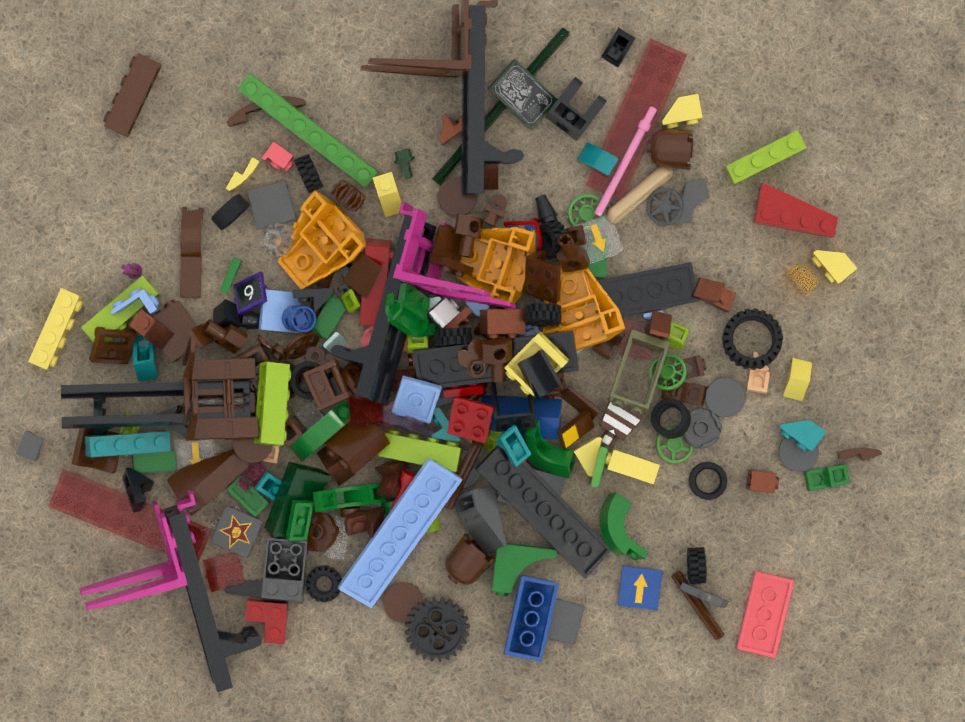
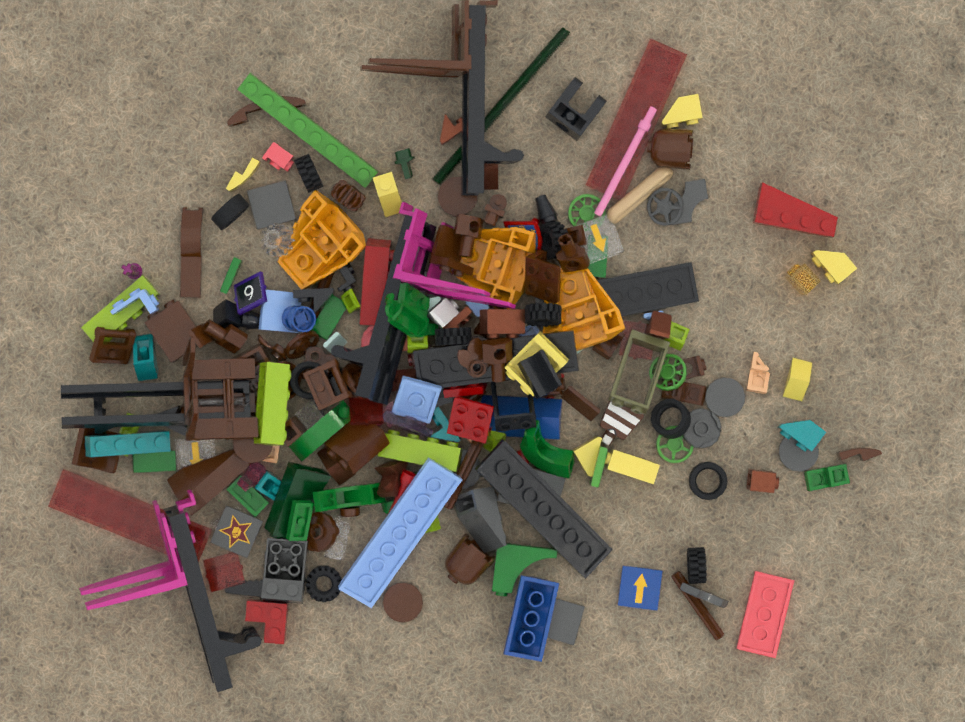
dark grey panel [16,431,44,461] -> none
light yellow brick [28,288,83,370] -> none
reddish brown brick [103,53,162,137] -> none
black slope [122,468,154,512] -> none
copper slope [129,309,174,350] -> none
reddish brown sticker [344,252,382,299] -> none
copper slope [345,506,384,538] -> none
black gear [404,596,470,662] -> none
tile [487,59,558,129] -> none
teal slope [496,425,531,467] -> none
reddish brown tile [557,410,594,449] -> none
teal slope [577,142,618,176] -> none
green arch [600,492,649,560] -> none
black slope [601,27,635,67] -> none
copper slope [692,277,736,312] -> none
black tyre [722,308,783,370] -> none
lime brick [724,130,807,185] -> none

